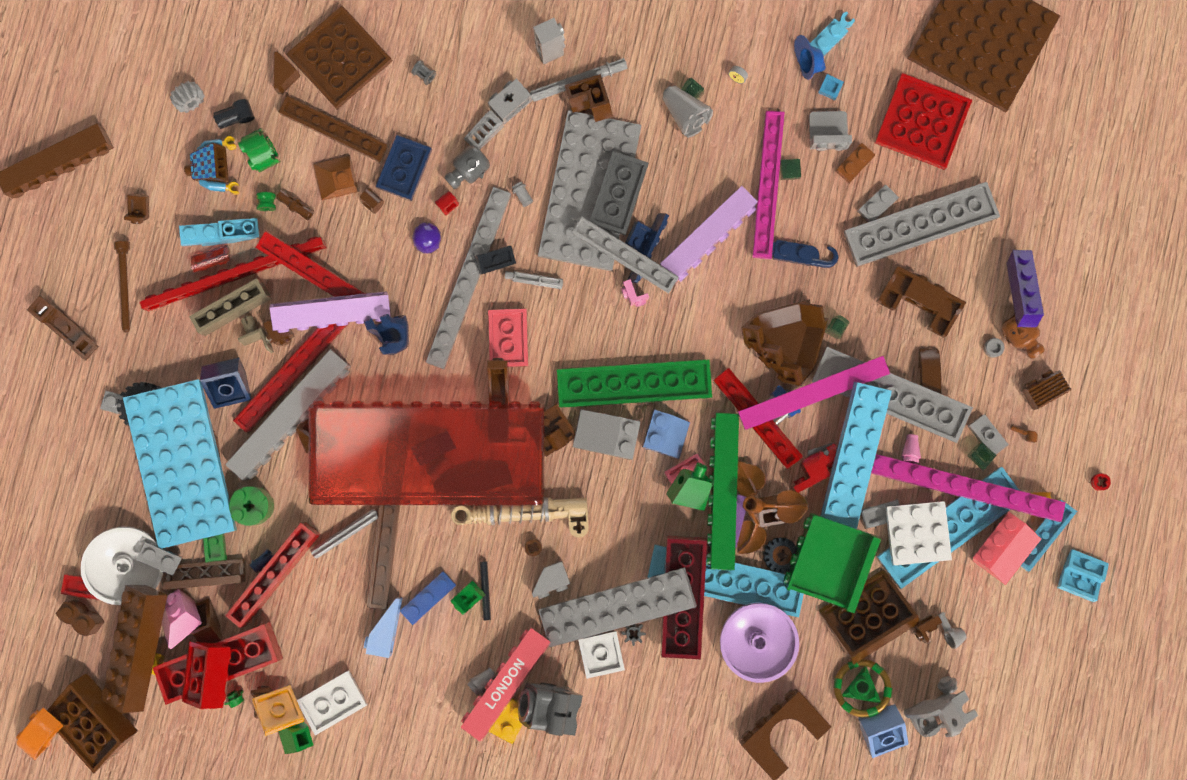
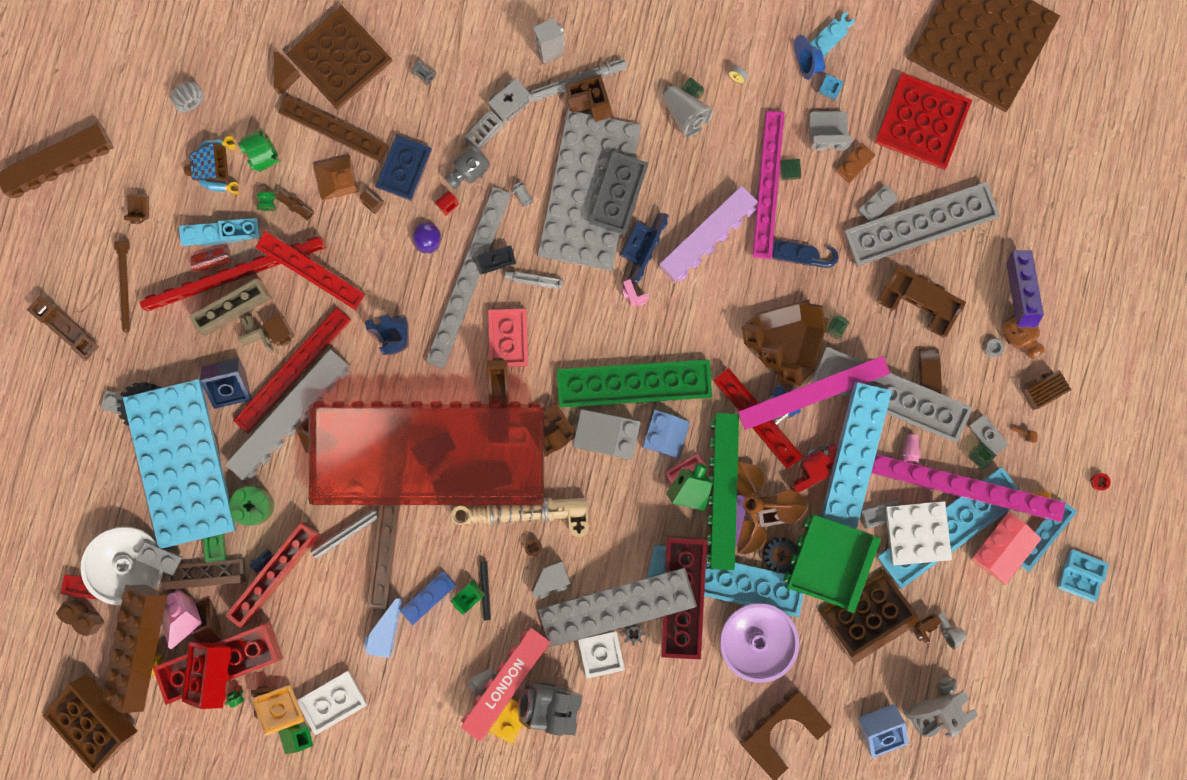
orange brick [16,708,63,760] -> none
black piece [213,99,255,129] -> none
lavender brick [270,291,391,333] -> none
light grey tile [571,216,679,294] -> none
green piece [833,659,892,717] -> none

